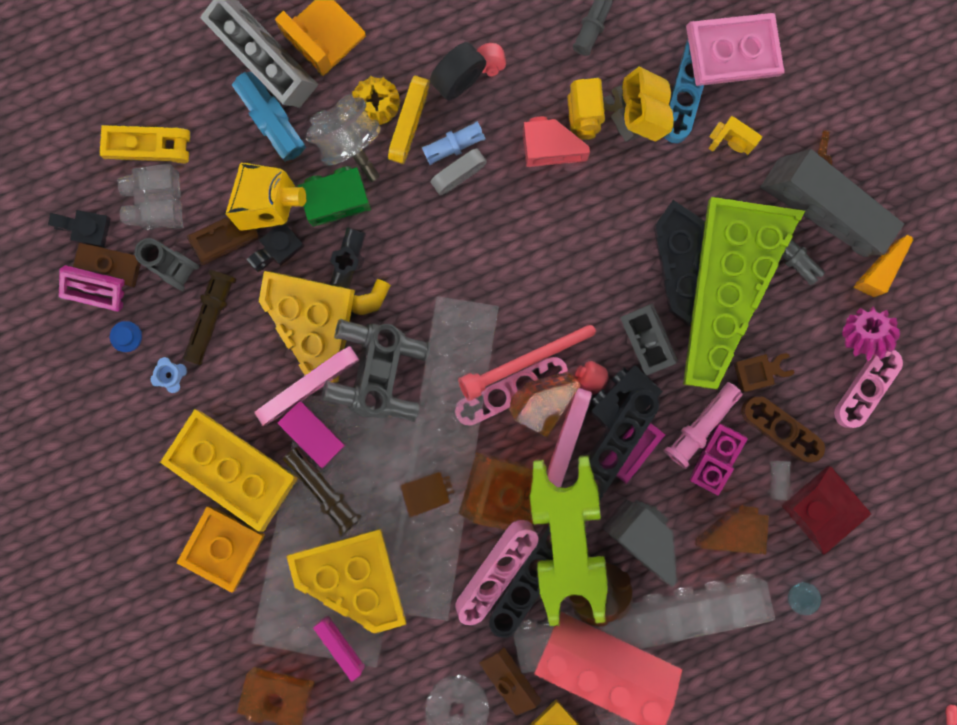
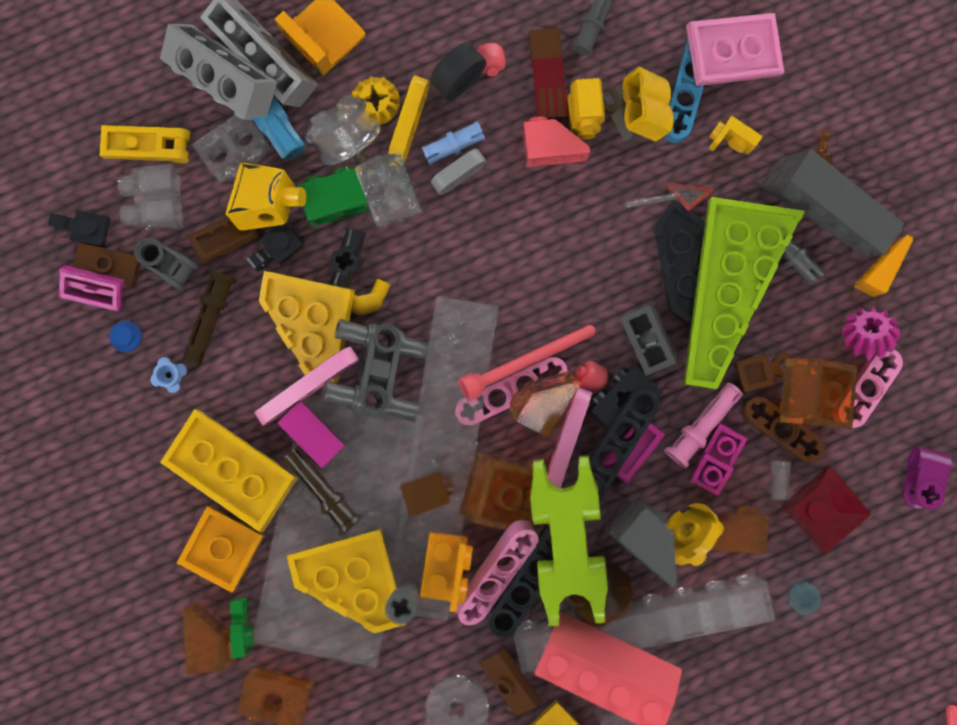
dark pink tile [313,615,365,682] -> none
none -> light grey brick [160,24,277,120]
none -> clear orange slope [182,603,236,674]
none -> clear brick [192,115,271,182]
none -> green plate [230,597,256,659]
none -> clear brick [354,153,422,227]
none -> dark grey pin [385,579,420,624]
none -> light orange bracket [420,531,473,612]
none -> tile [529,27,568,120]
none -> clear piece [625,183,717,211]
none -> yellow plate [665,503,724,566]
none -> clear orange brick [780,358,857,429]
none -> magenta piece [903,446,952,509]

